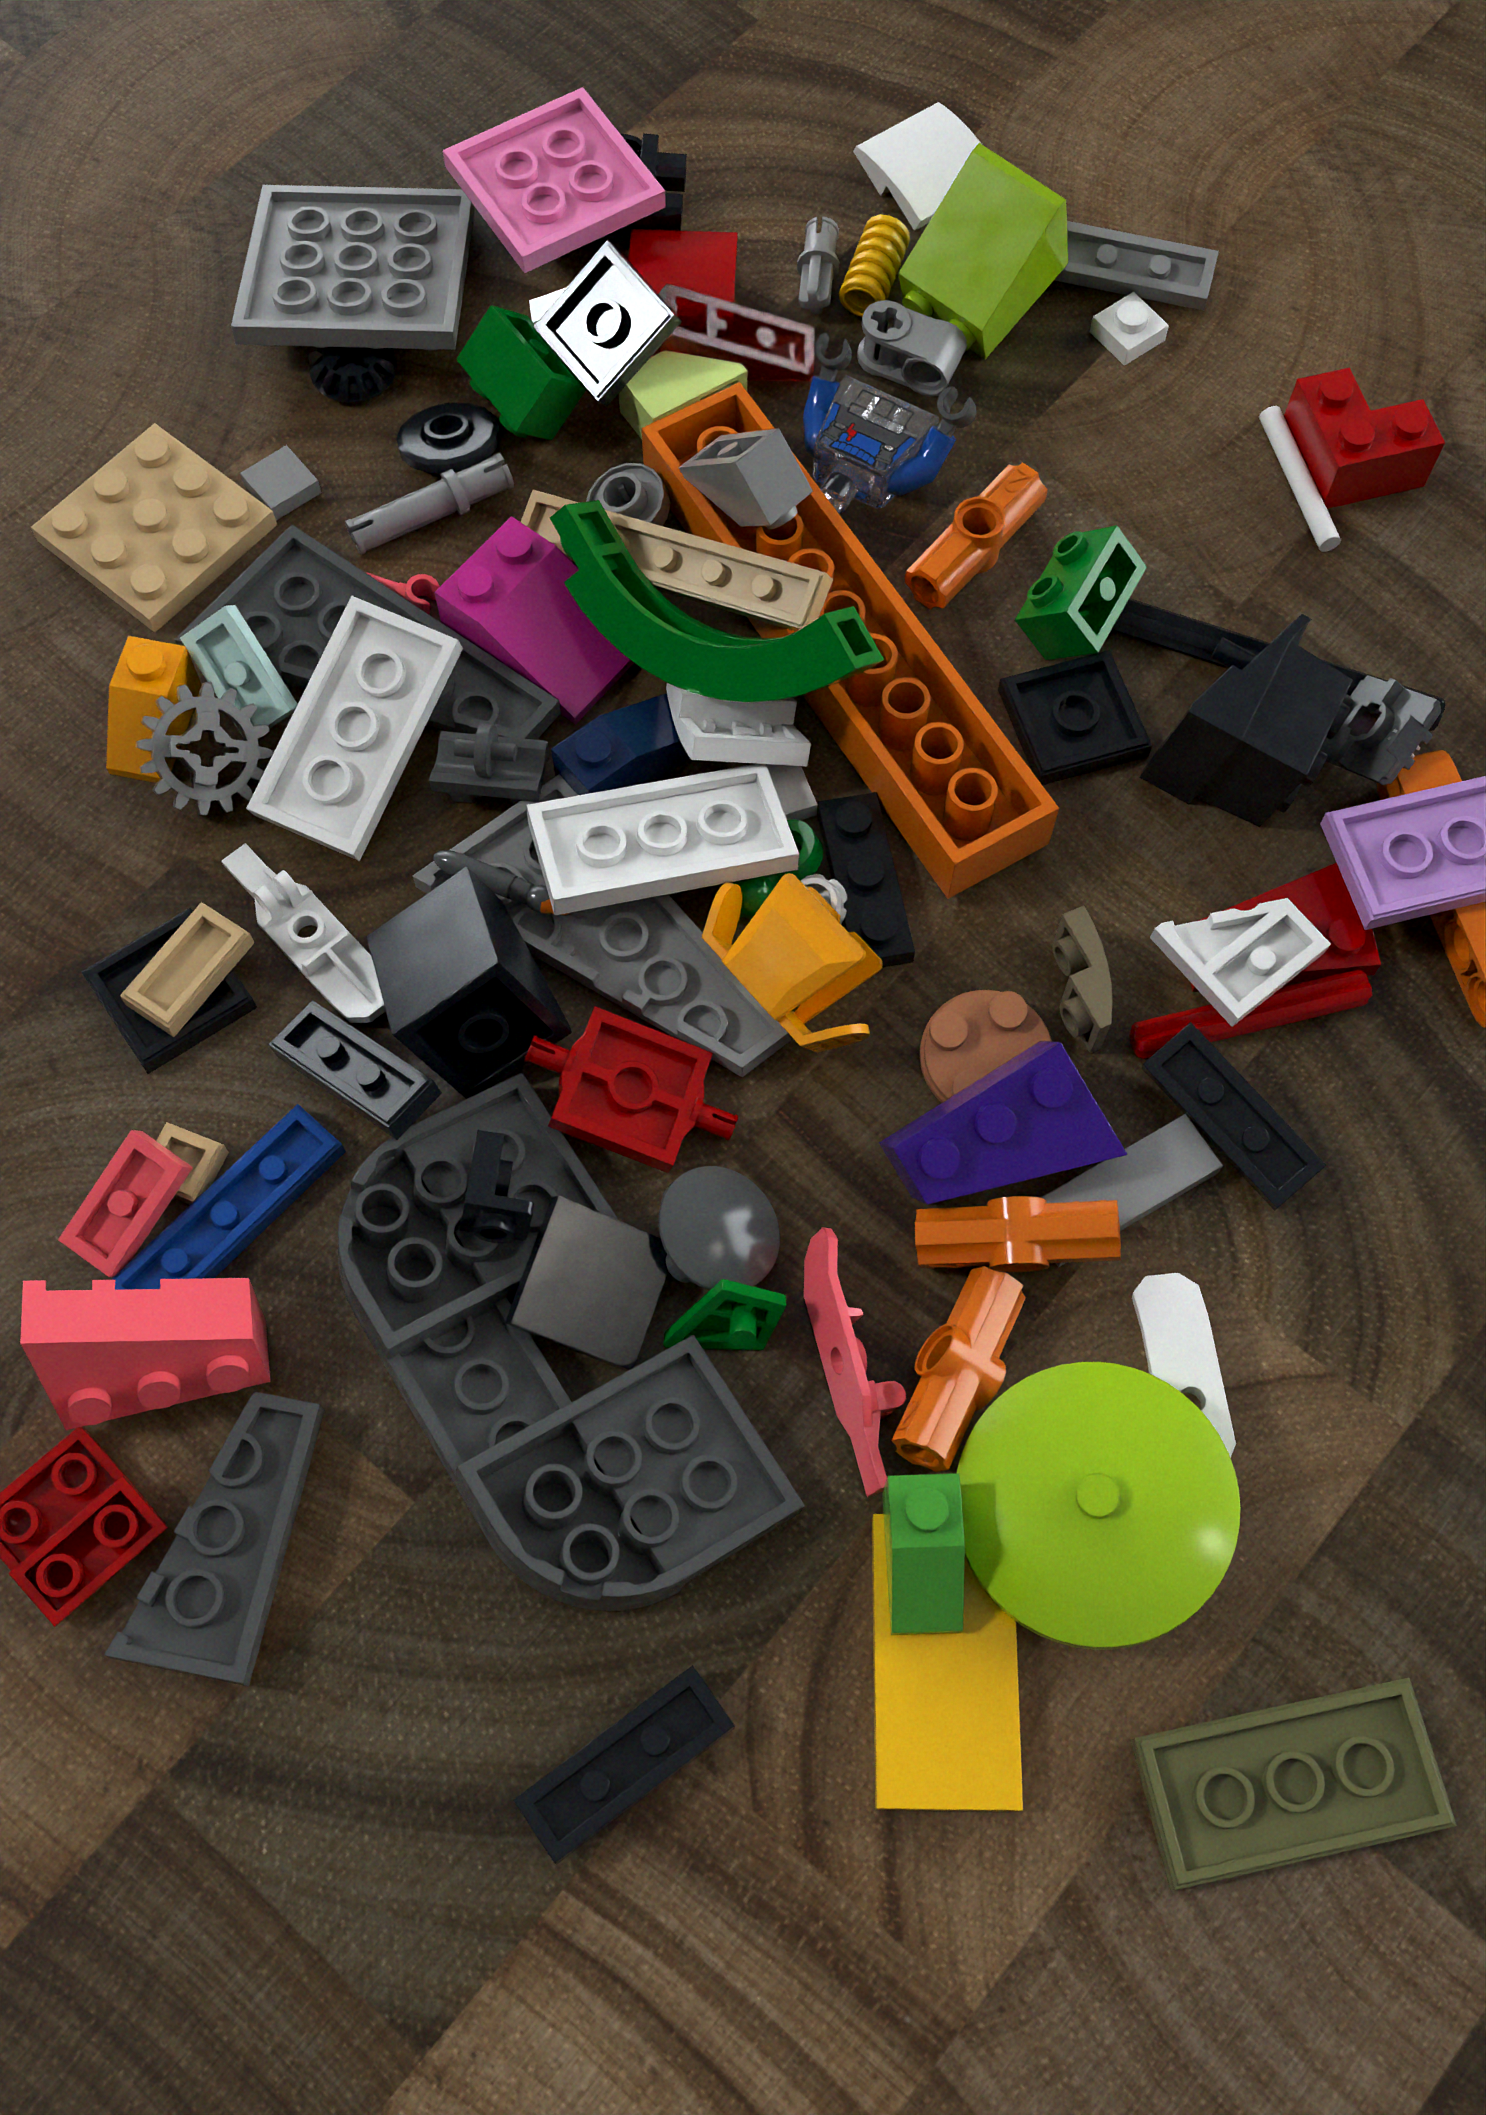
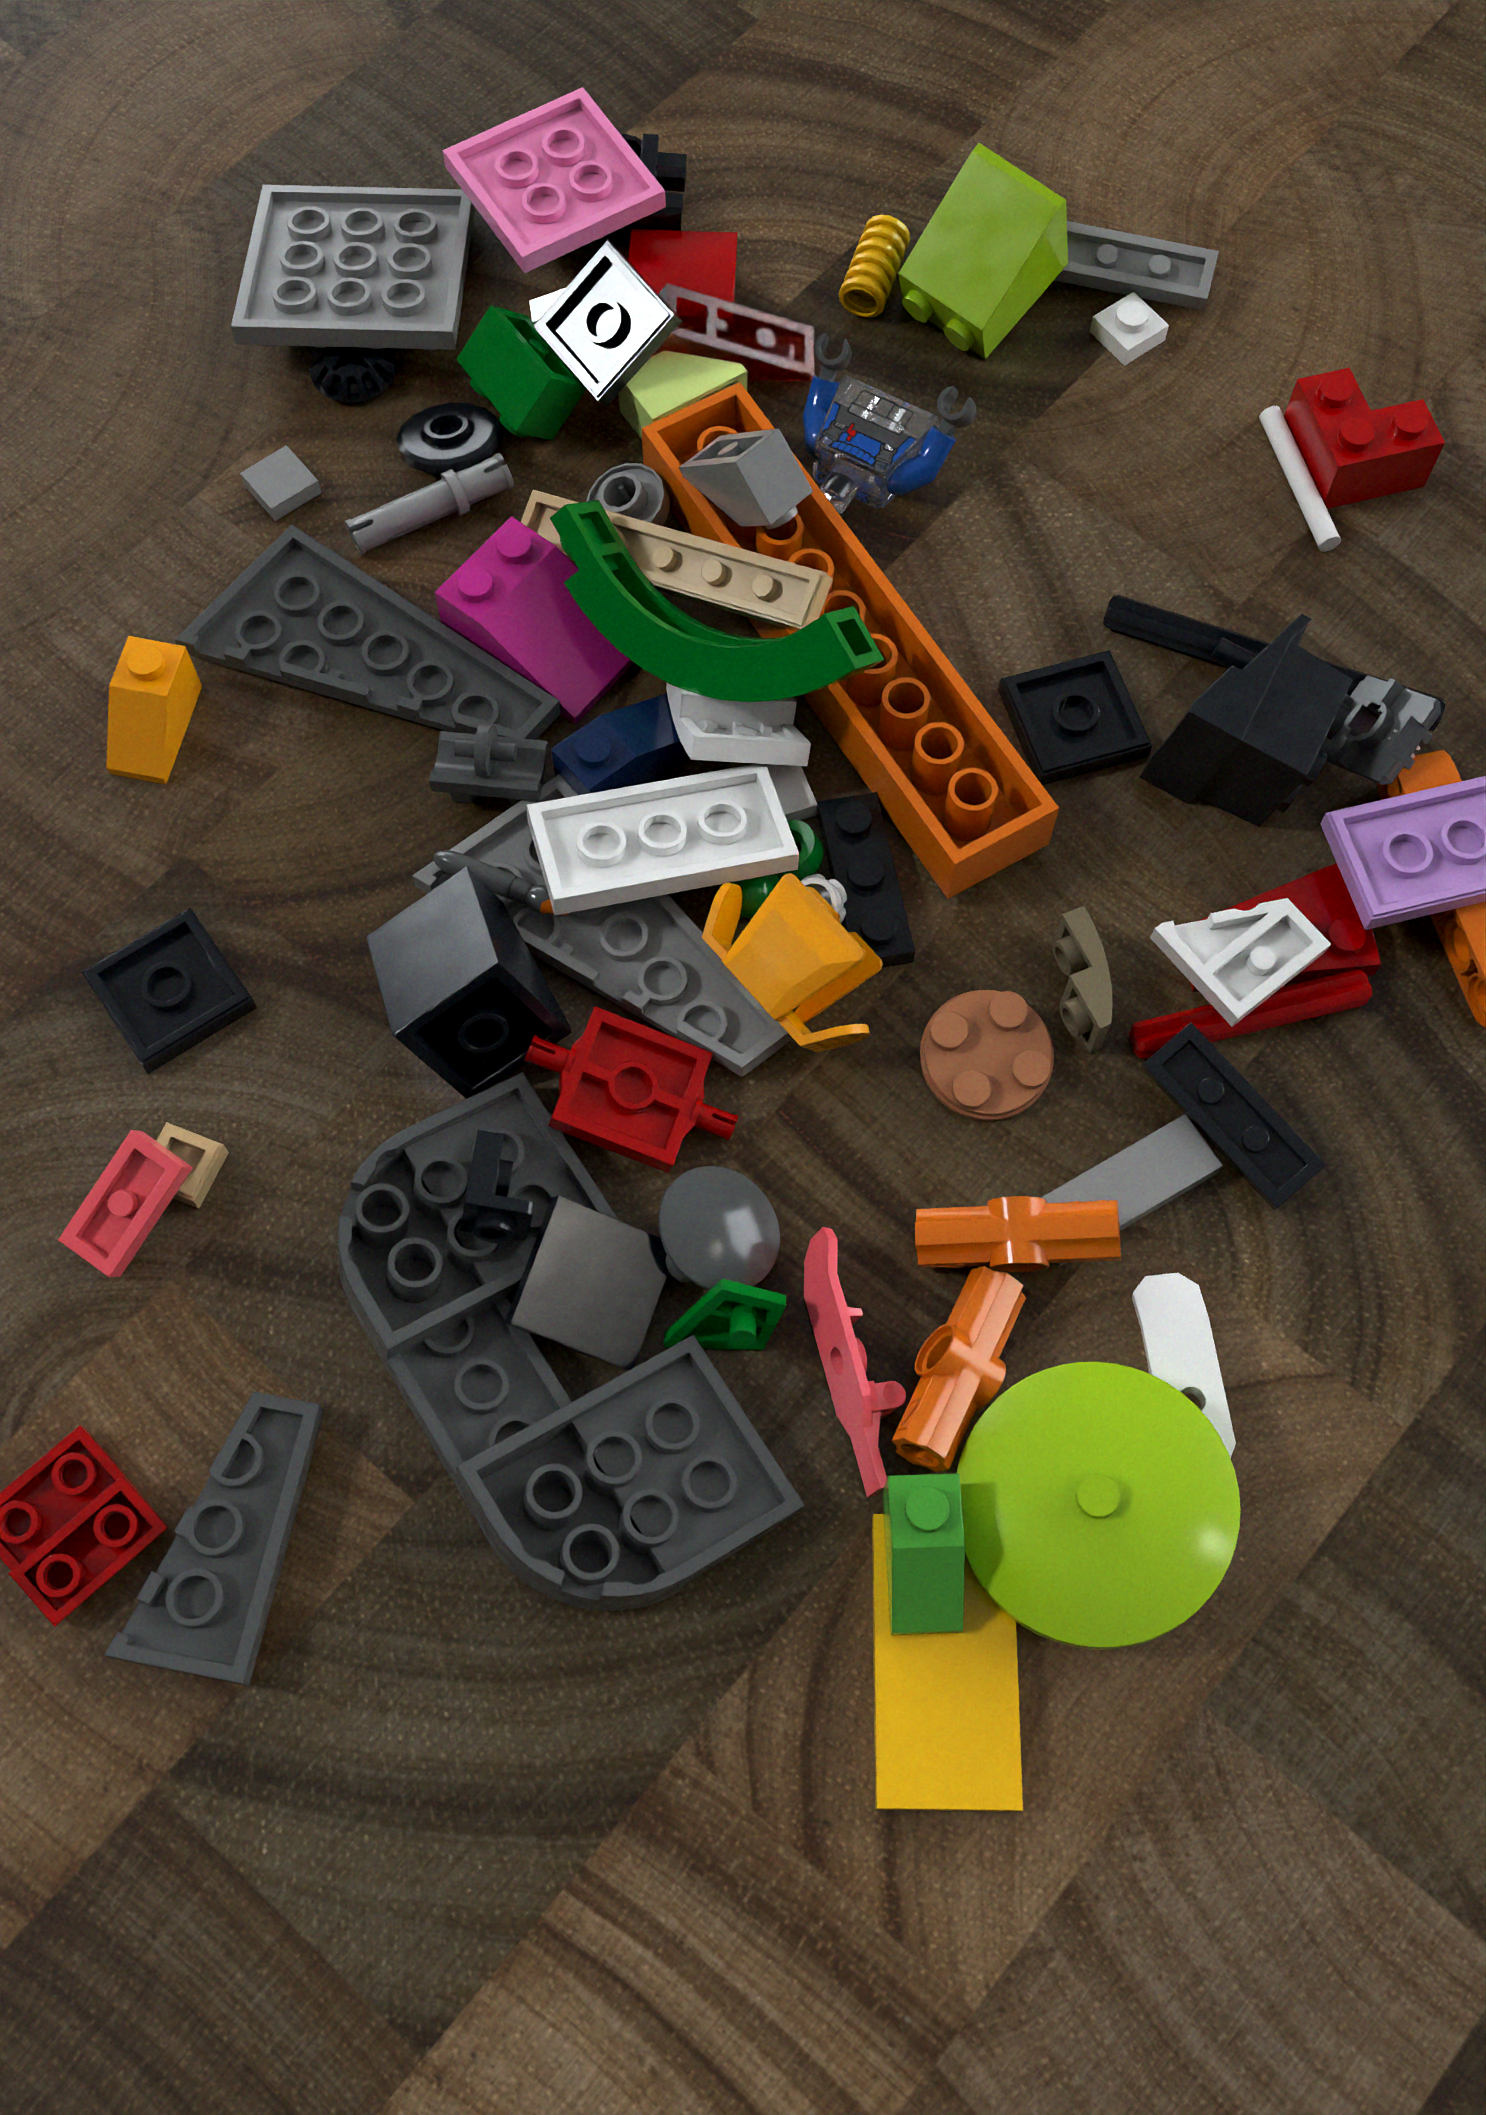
coral wedge [20,1278,271,1430] -> none
tan plate [31,423,277,633] -> none
blue tile [111,1104,346,1290] -> none
tan tile [120,902,254,1037] -> none
light grey gear [136,682,273,815] -> none
light aqua plate [180,605,298,737] -> none
white piece [222,843,386,1023] -> none
white plate [246,596,463,861] -> none
tile [268,1000,442,1140] -> none
coral hand [367,573,440,615] -> none
black plate [514,1665,735,1864] -> none
light grey axle [797,216,839,315] -> none
white slope [853,102,981,231] -> none
light grey piece [857,300,967,396] -> none
dark purple wedge [879,1041,1128,1205] -> none
orange piece [905,462,1048,610] -> none
green brick [1015,525,1147,660] -> none
olive tile [1130,1678,1457,1890] -> none

